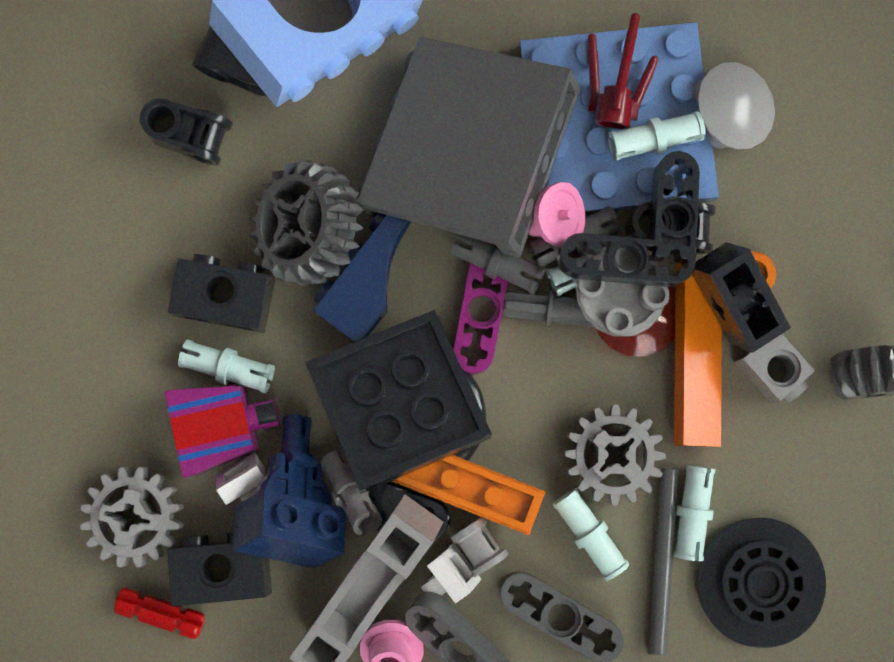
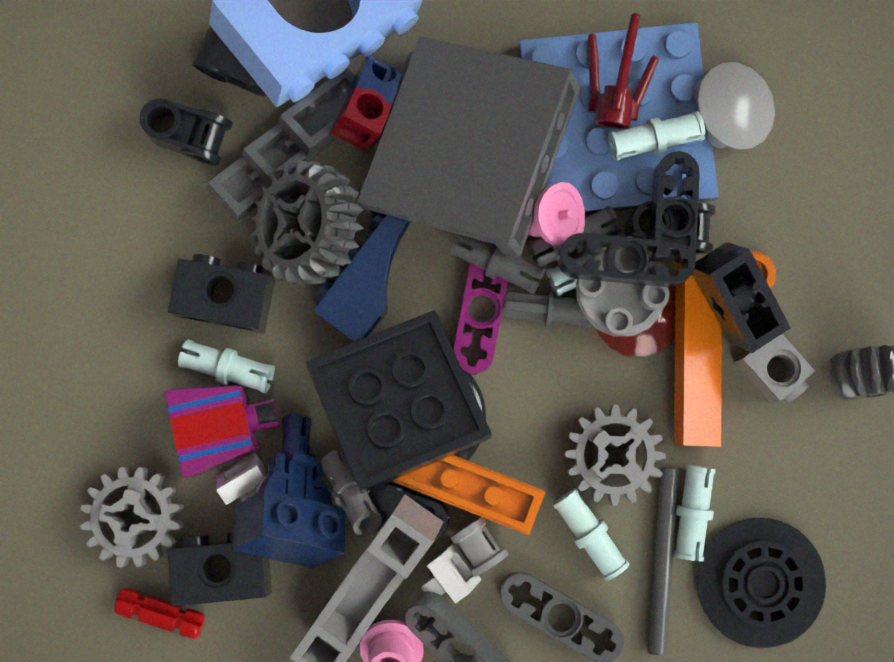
none -> dark grey slope [207,67,355,222]
none -> dark red leg [329,55,402,151]

